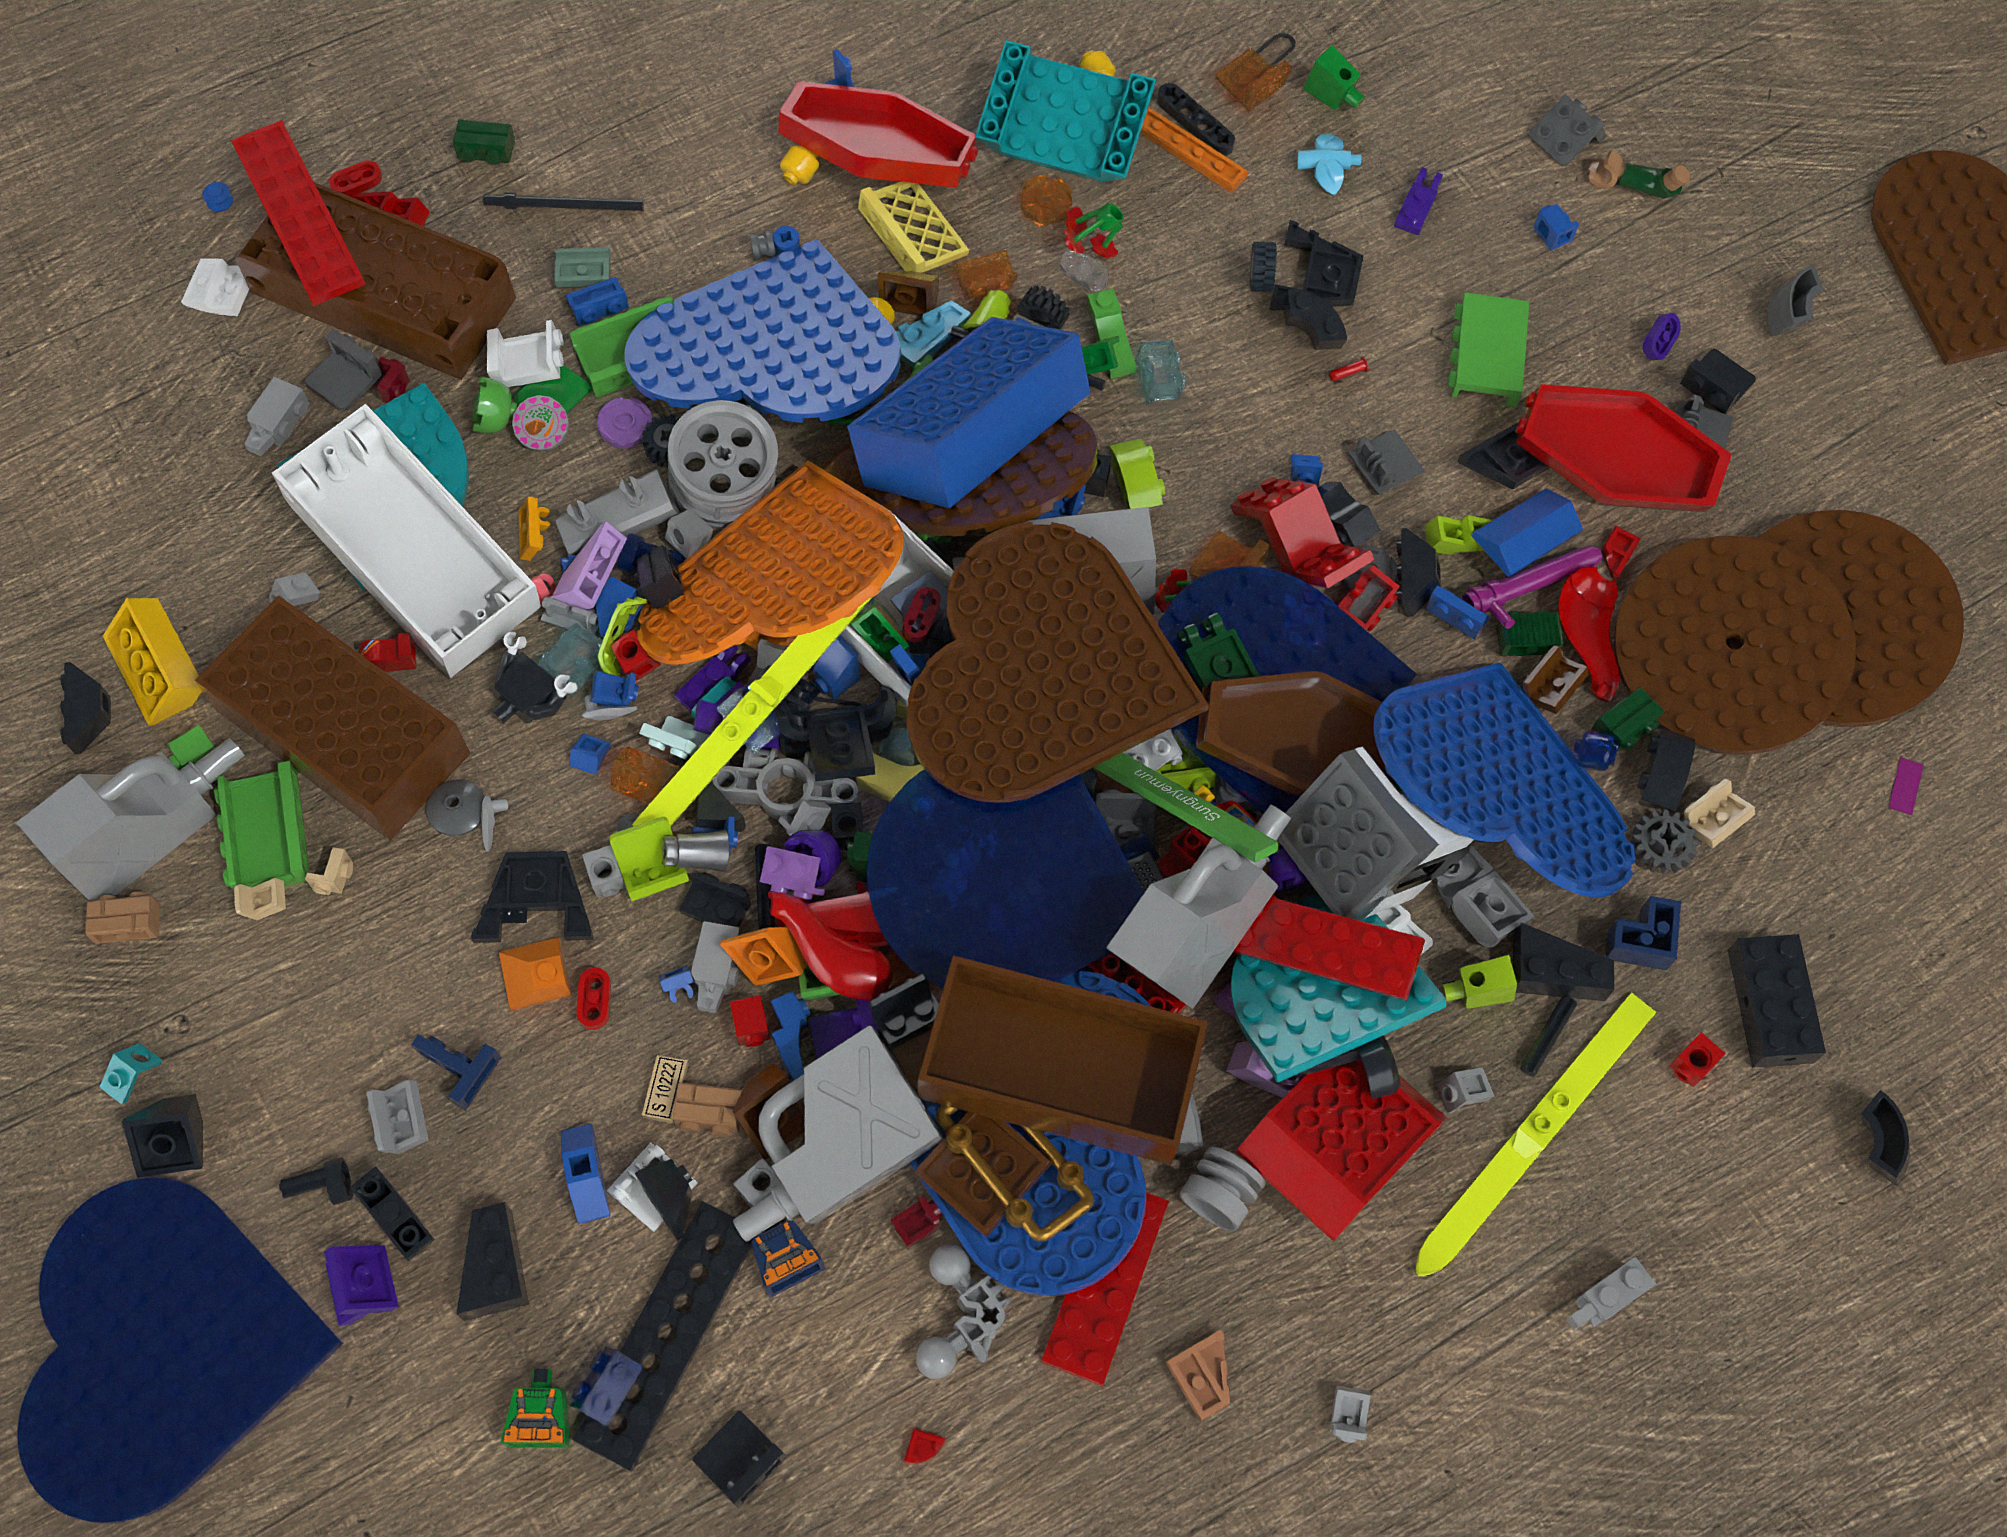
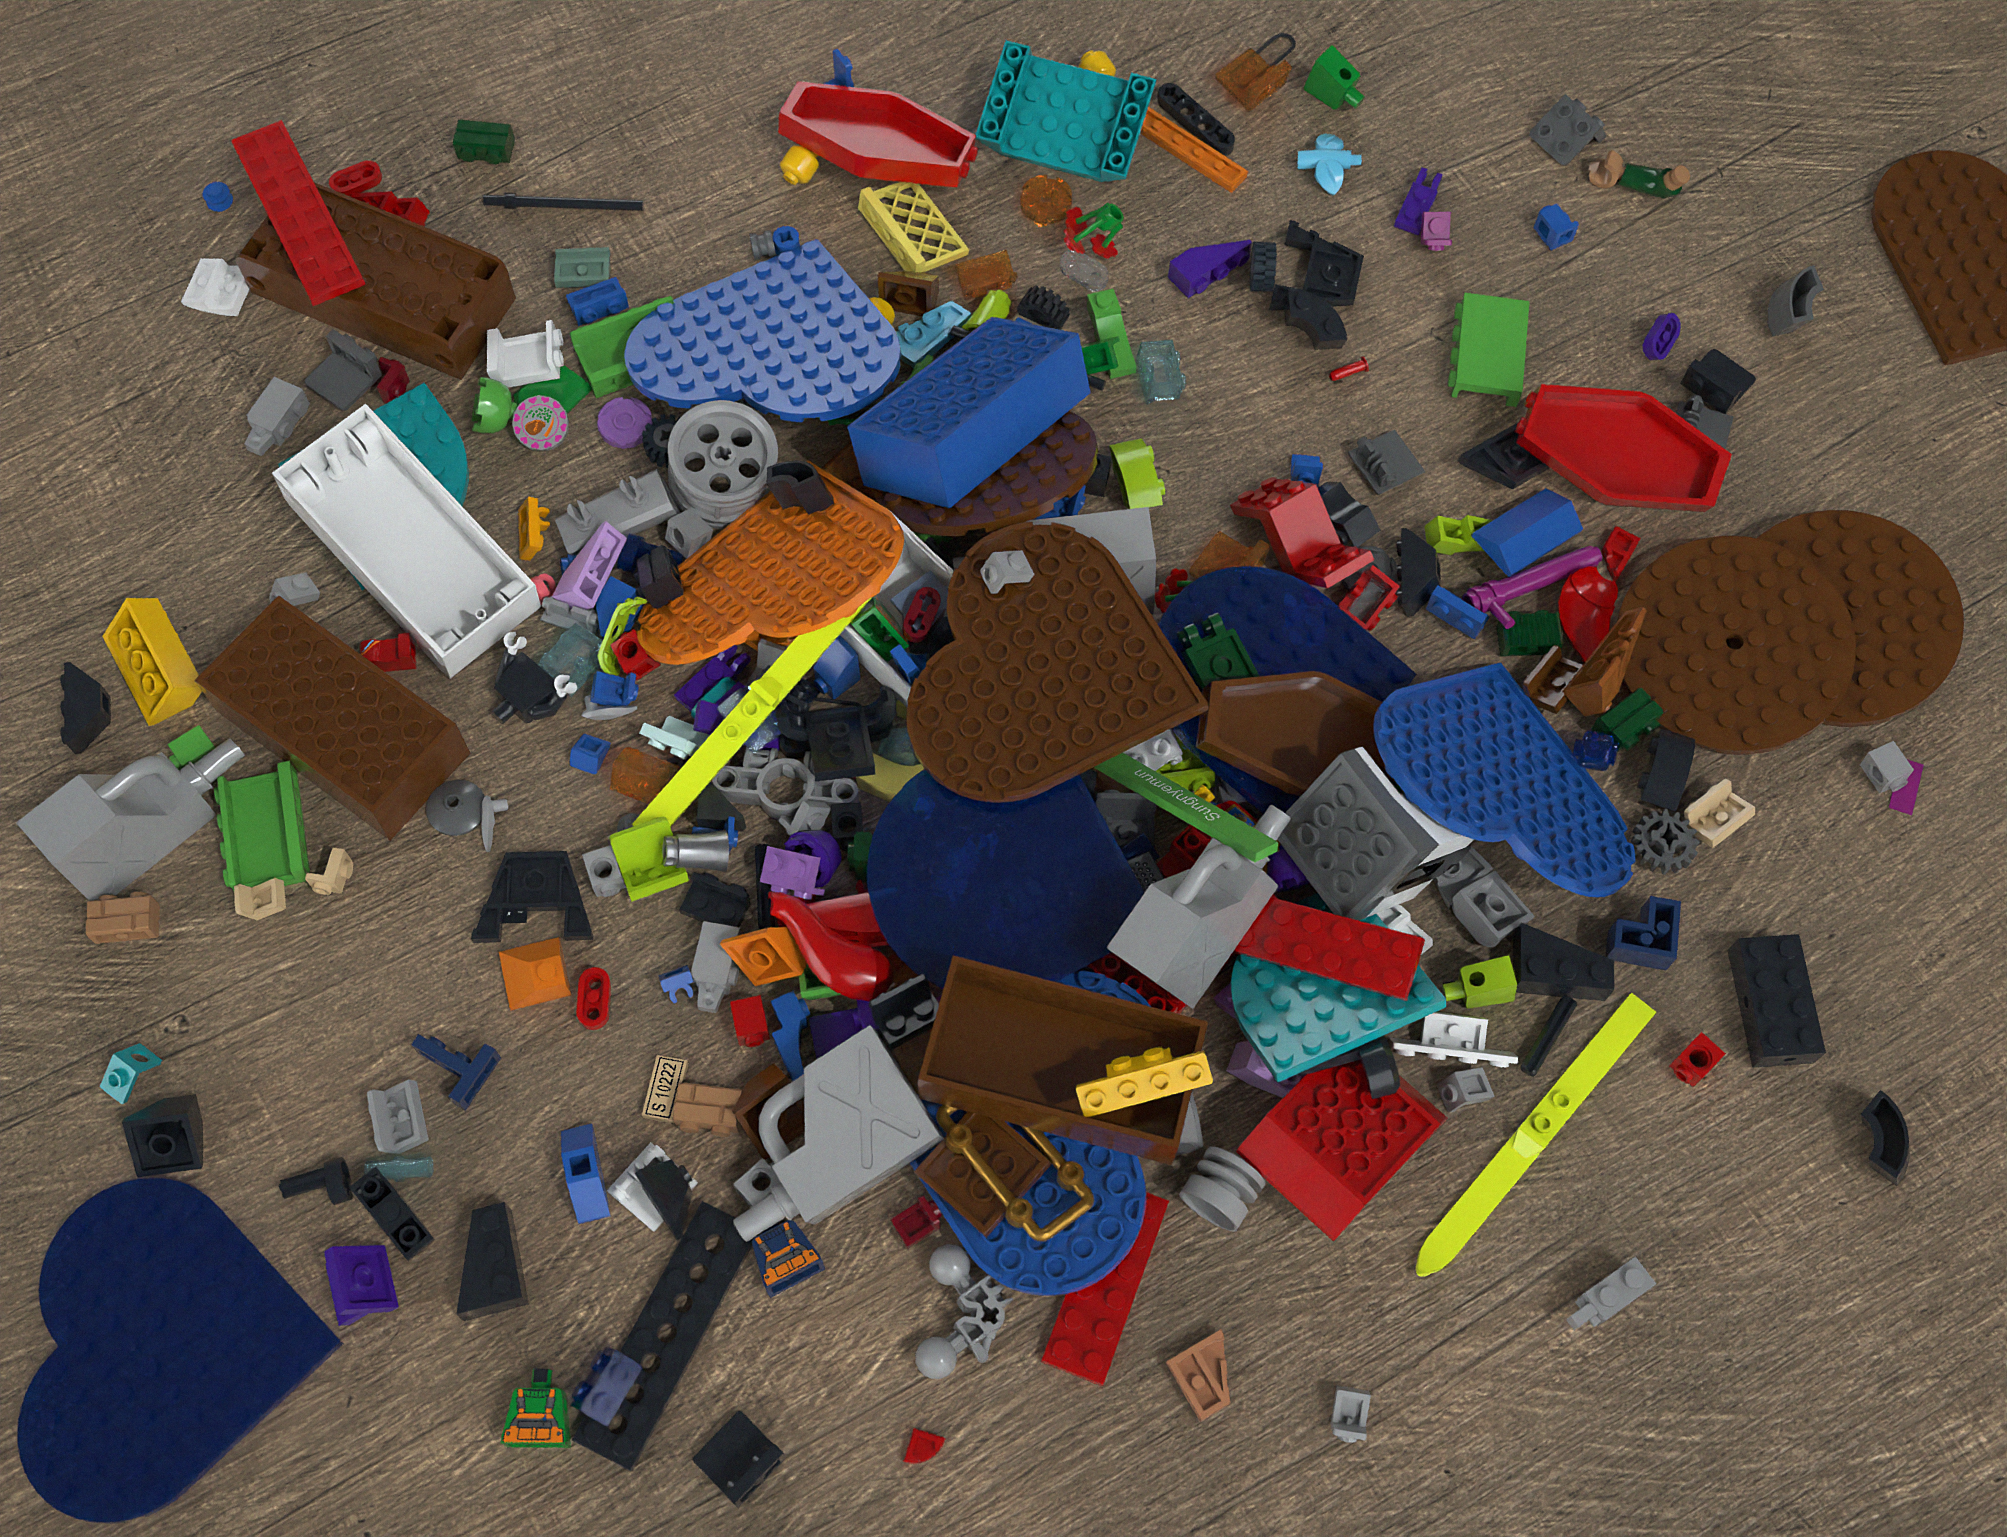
none -> clear light blue pin [364,1156,434,1182]
none -> black brick [766,460,834,515]
none -> light grey bracket [980,550,1034,594]
none -> yellow bracket [1076,1047,1213,1117]
none -> dark purple slope [1168,240,1252,298]
none -> white bracket [1389,1012,1518,1067]
none -> magenta bracket [1421,212,1452,251]
none -> dark orange wedge [1562,607,1647,716]
none -> light grey brick [1860,741,1914,794]

